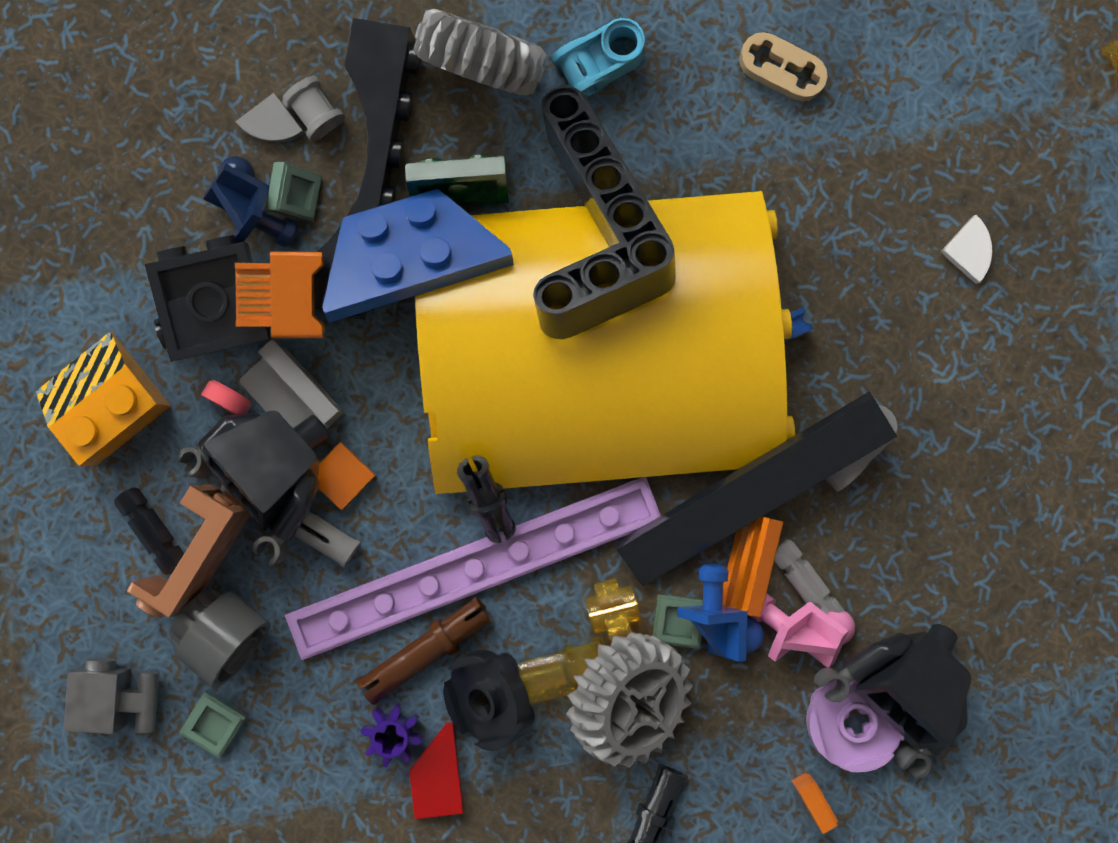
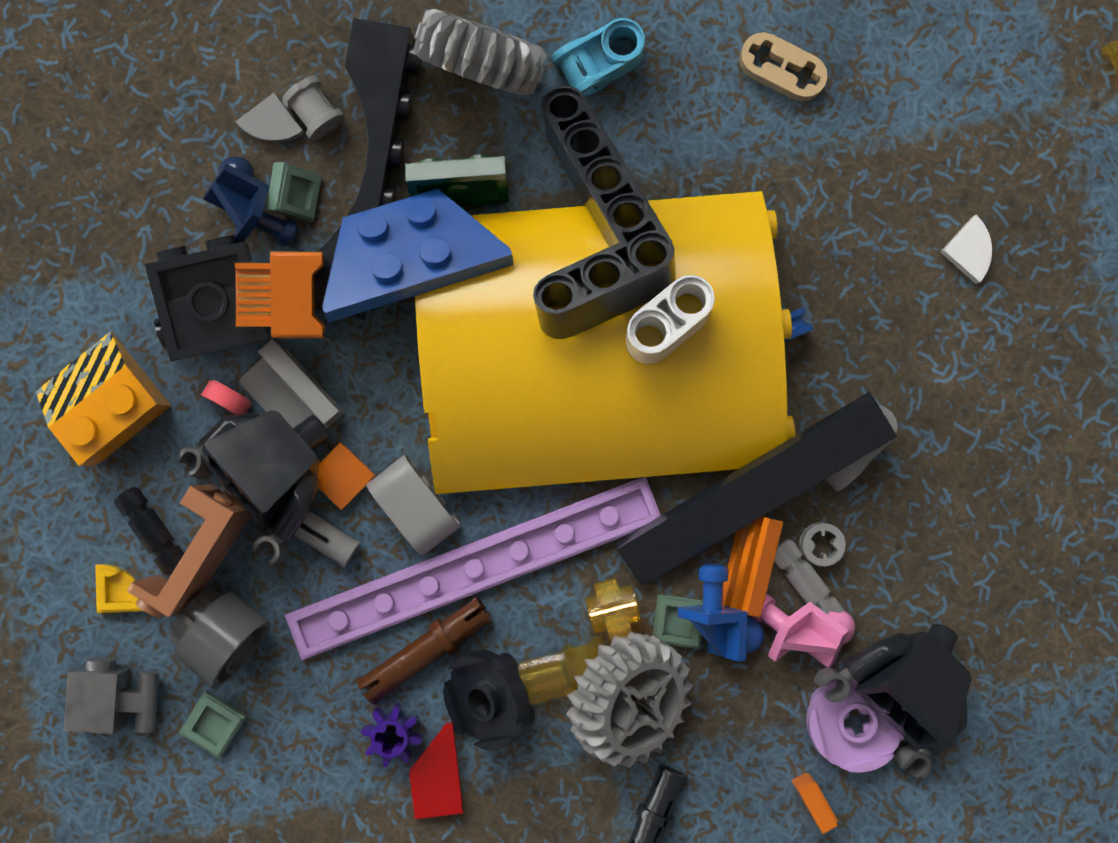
black pin [457,456,516,543] -> none
none -> yellow tile [95,564,143,613]
none -> light grey beam [366,454,461,556]
none -> white beam [626,275,715,364]
none -> light grey bush [799,522,846,567]

